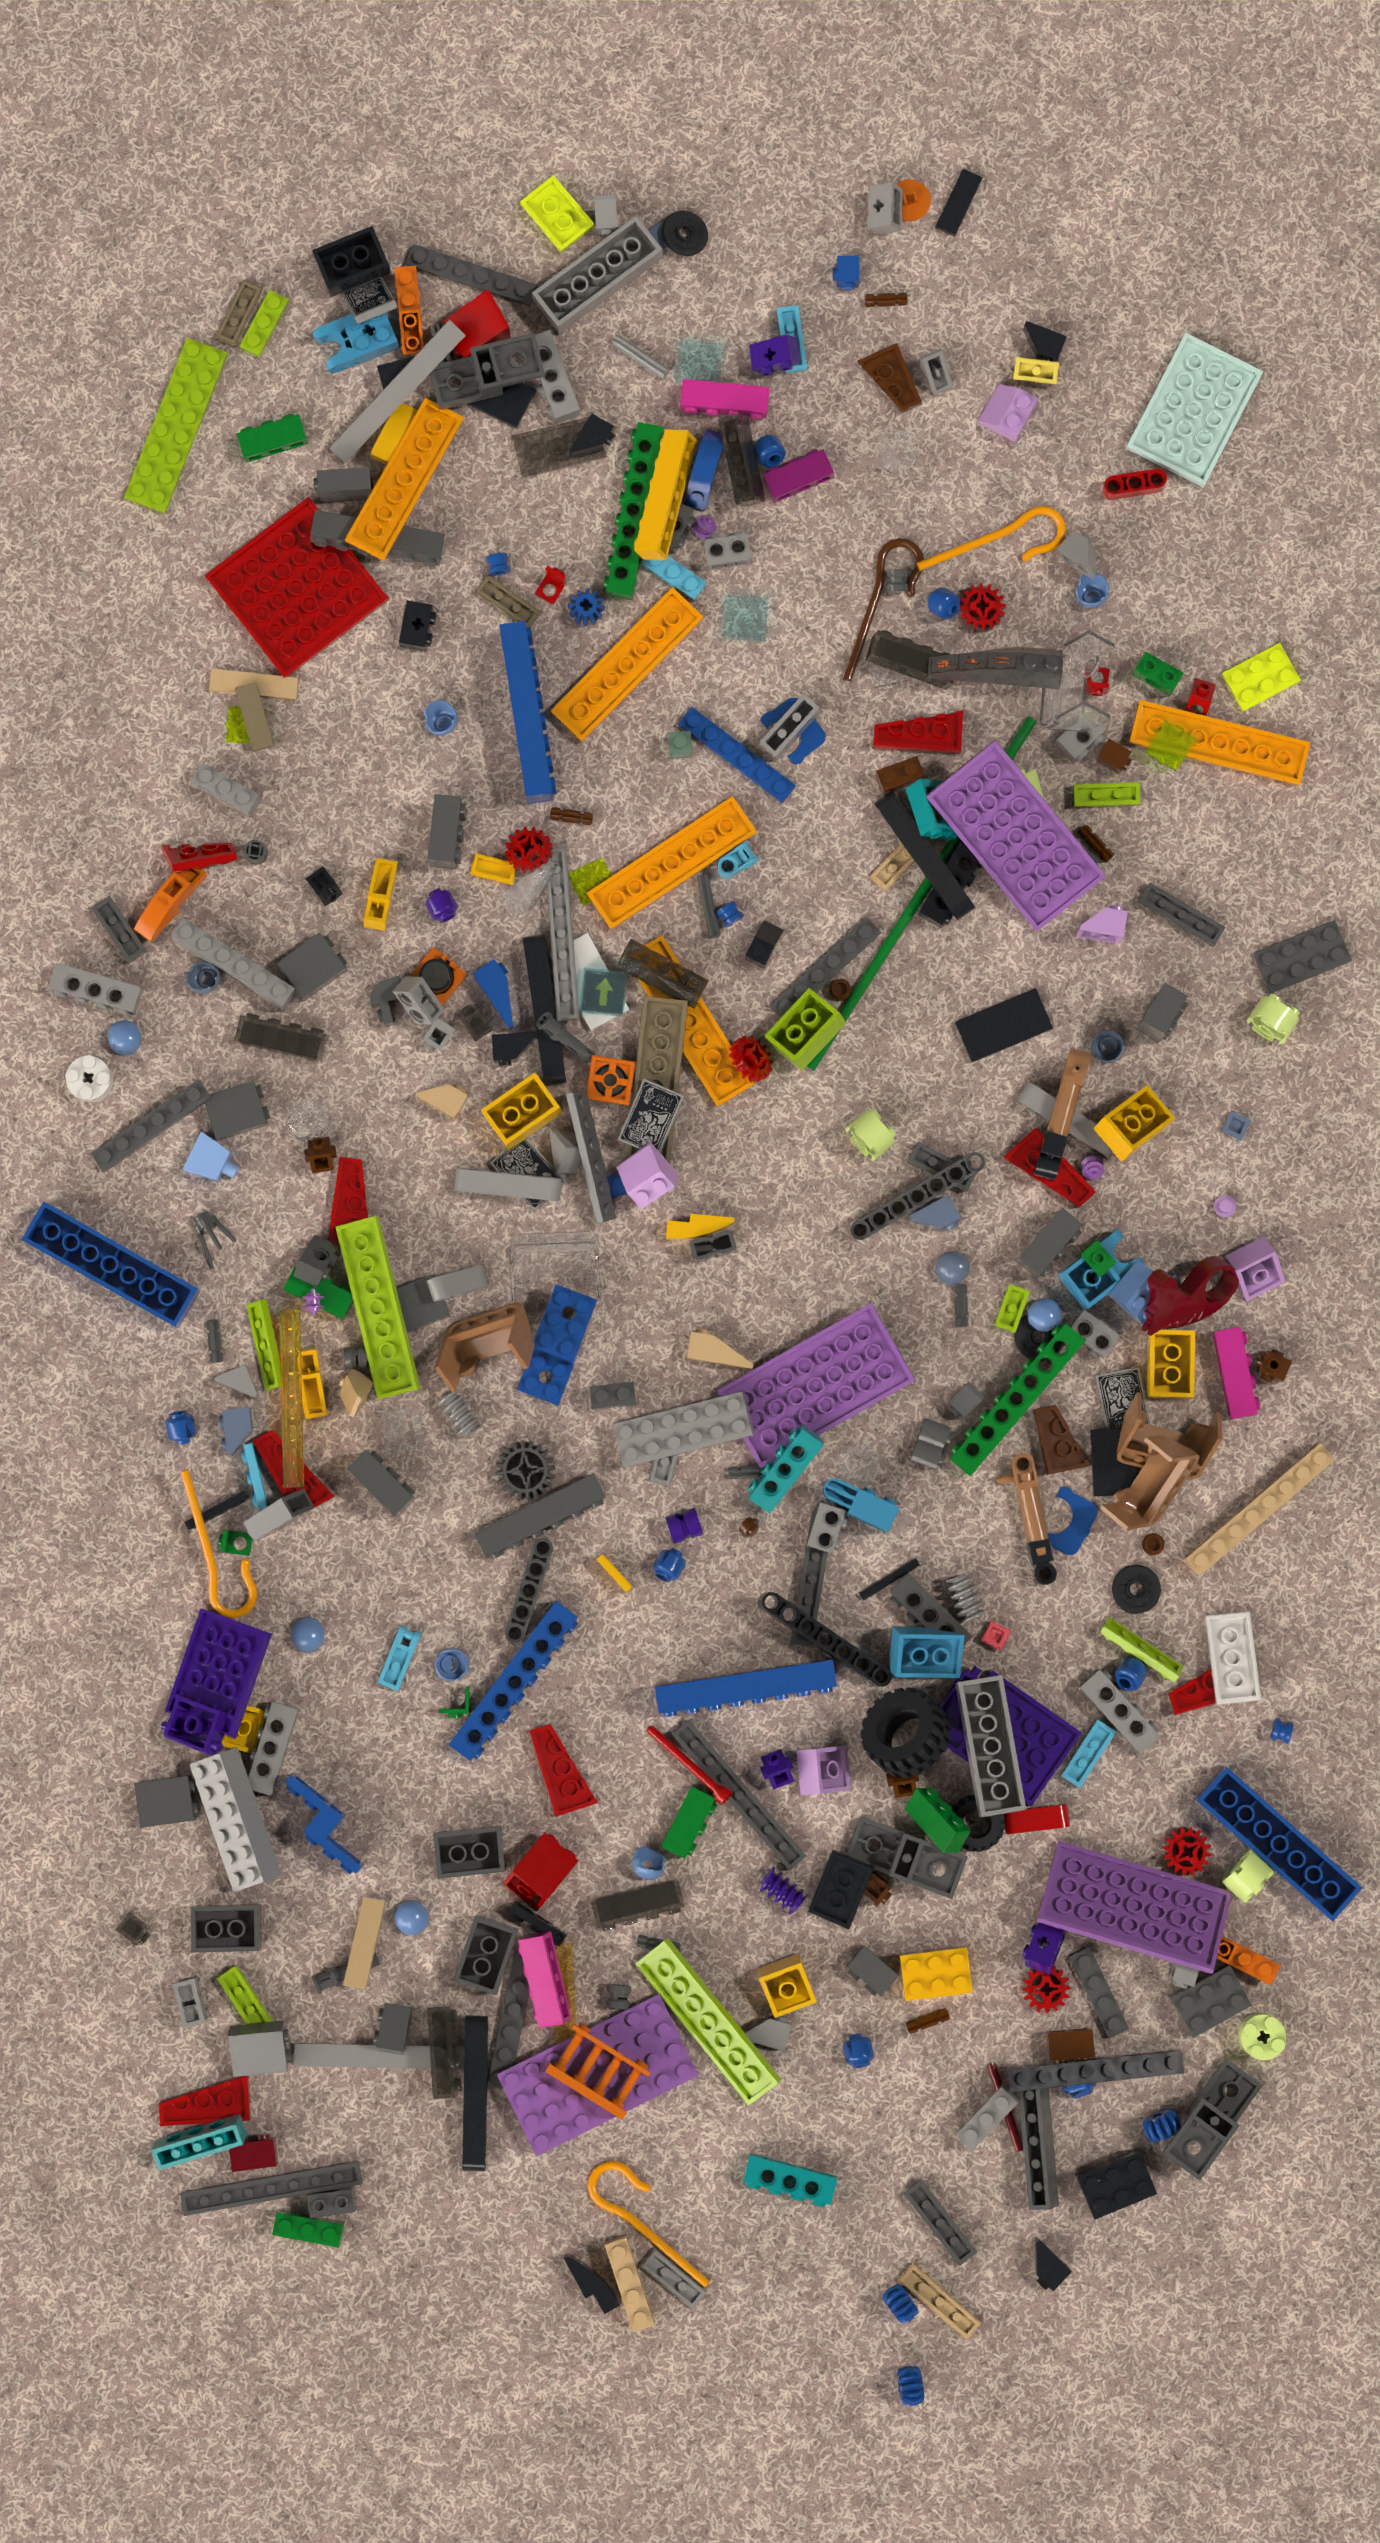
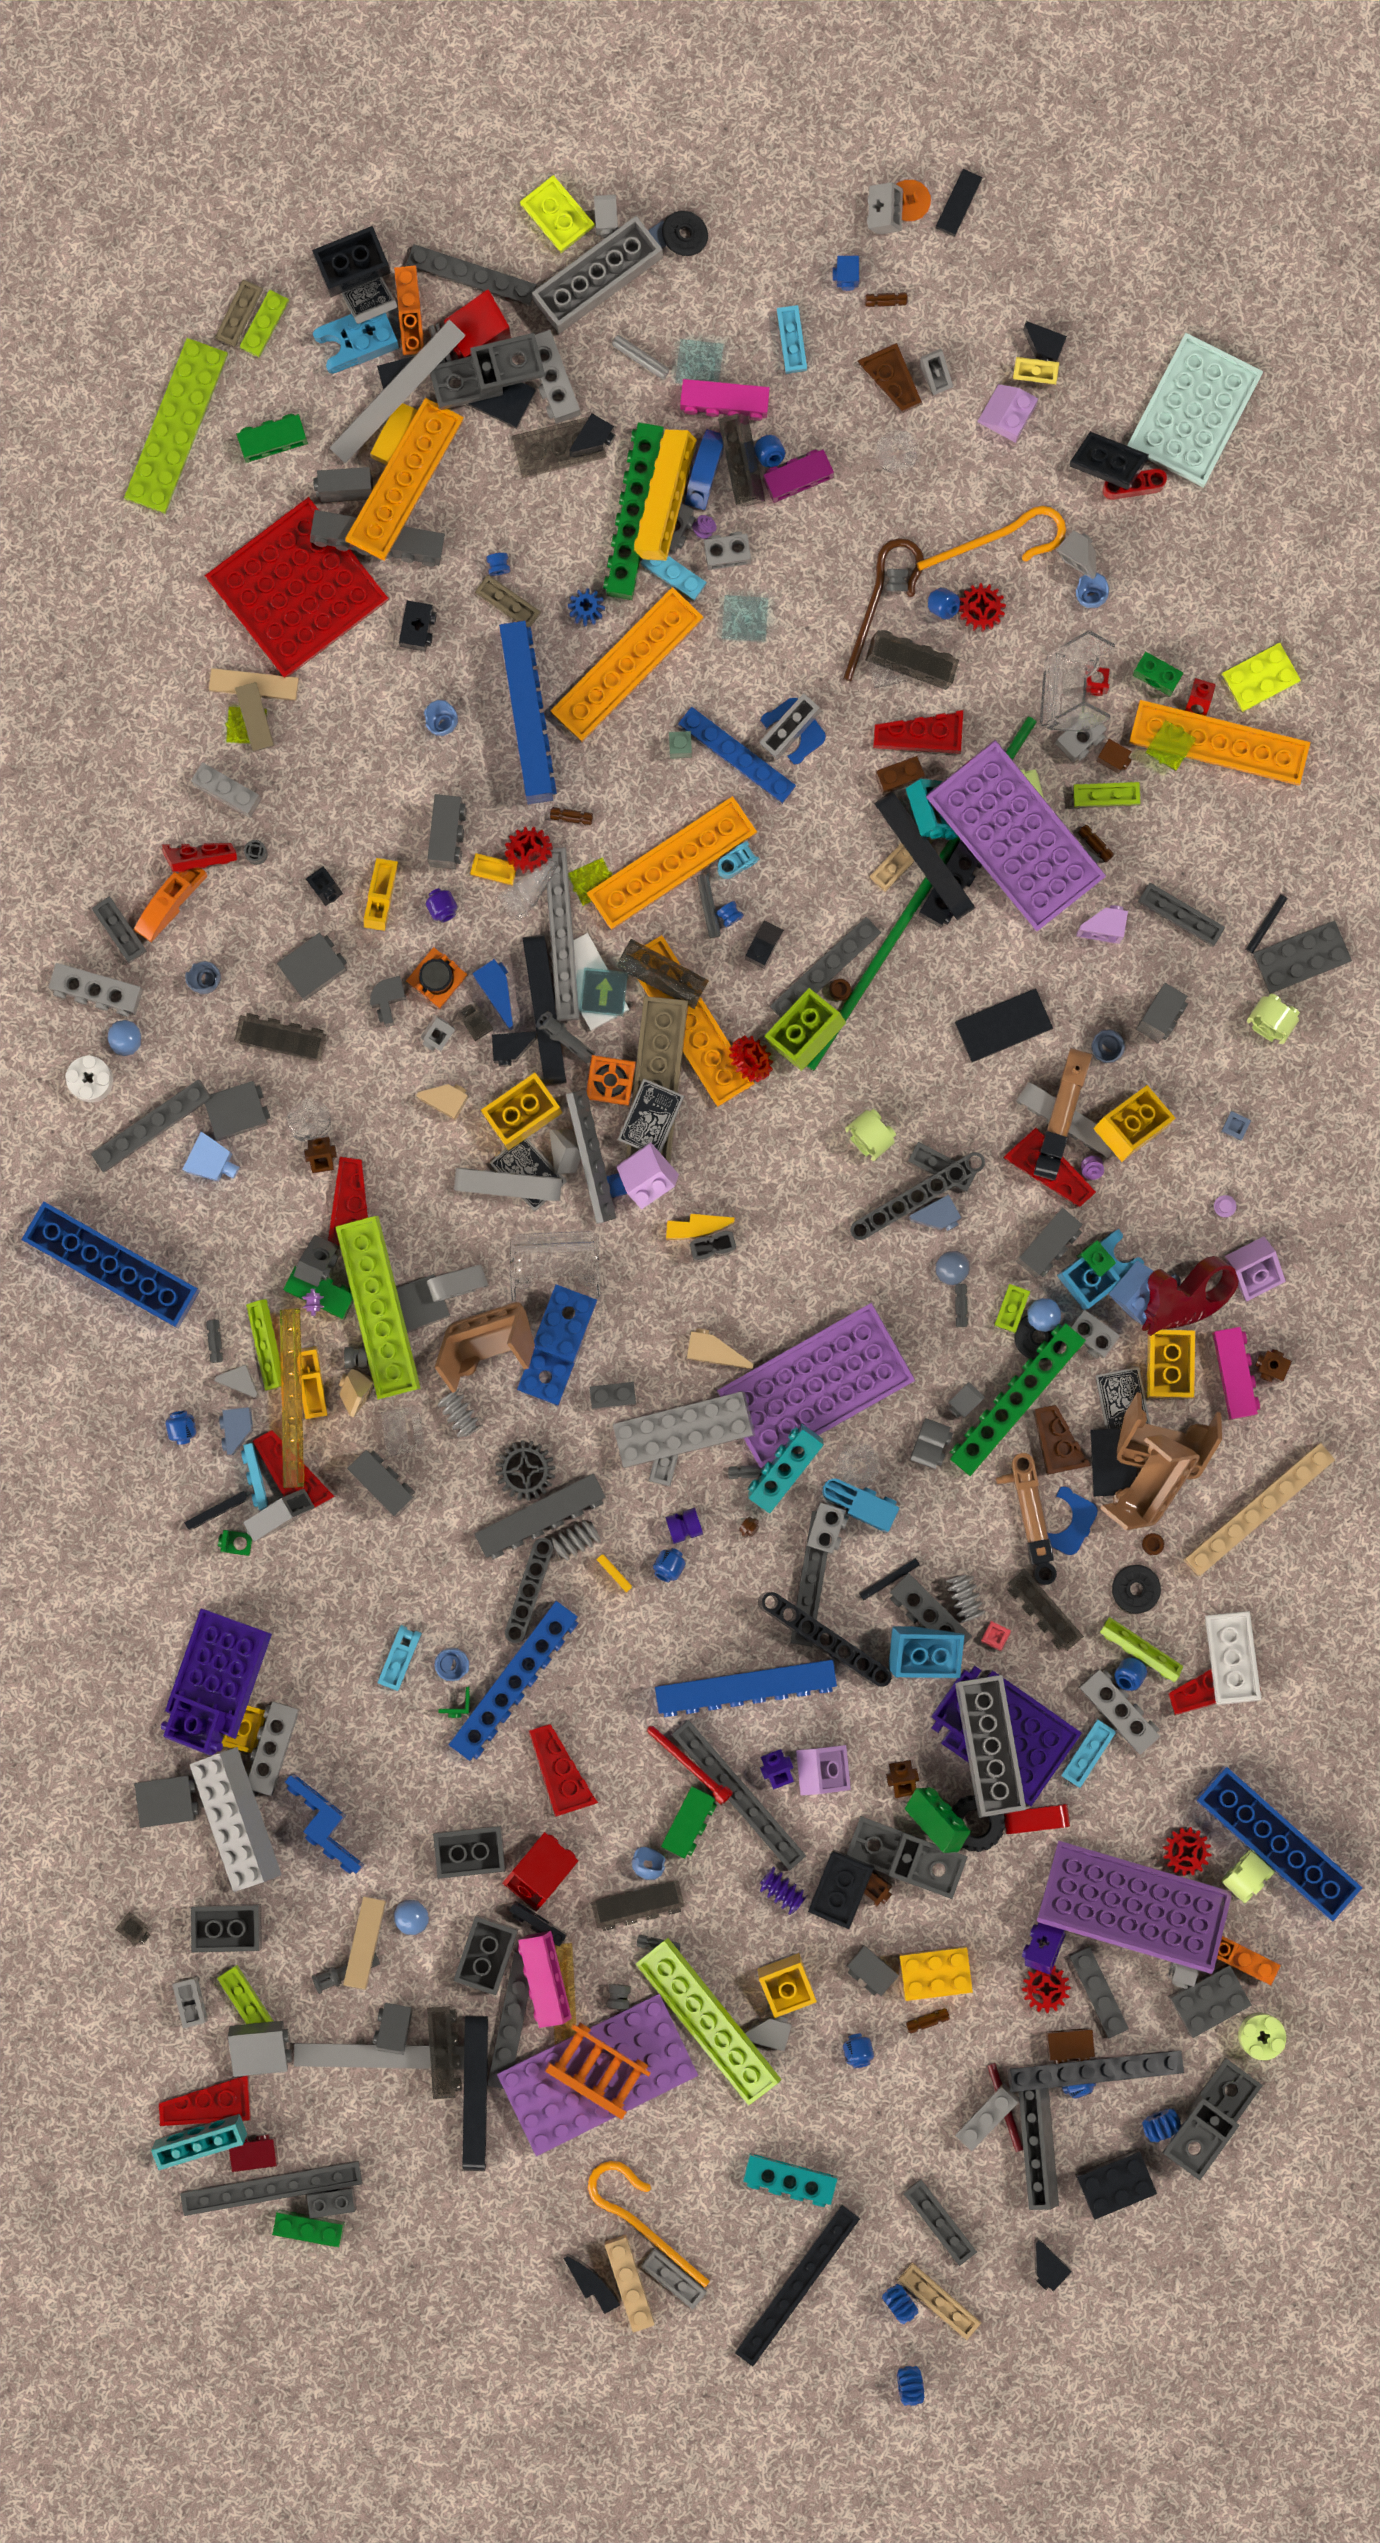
light grey arch [171,918,296,1012] -> none
light orange piece [180,1469,258,1618] -> none
dark grey plant [193,1211,236,1269] -> none
medium blue hair [291,1617,325,1653] -> none
light grey brick [393,976,445,1025] -> none
red bracket [535,565,567,605] -> none
dark purple brick [749,334,800,376] -> none
black tyre [860,1687,950,1778] -> none
flat silver wedge [928,646,1063,689] -> none
blue wheel [1270,1718,1294,1744] -> none
none -> light grey piece [550,1520,601,1560]
none -> black plate [735,2204,860,2367]
none -> clear smoke brick [1006,1568,1084,1651]
none -> black tile [1070,431,1149,490]
none -> black bar [1245,894,1288,954]

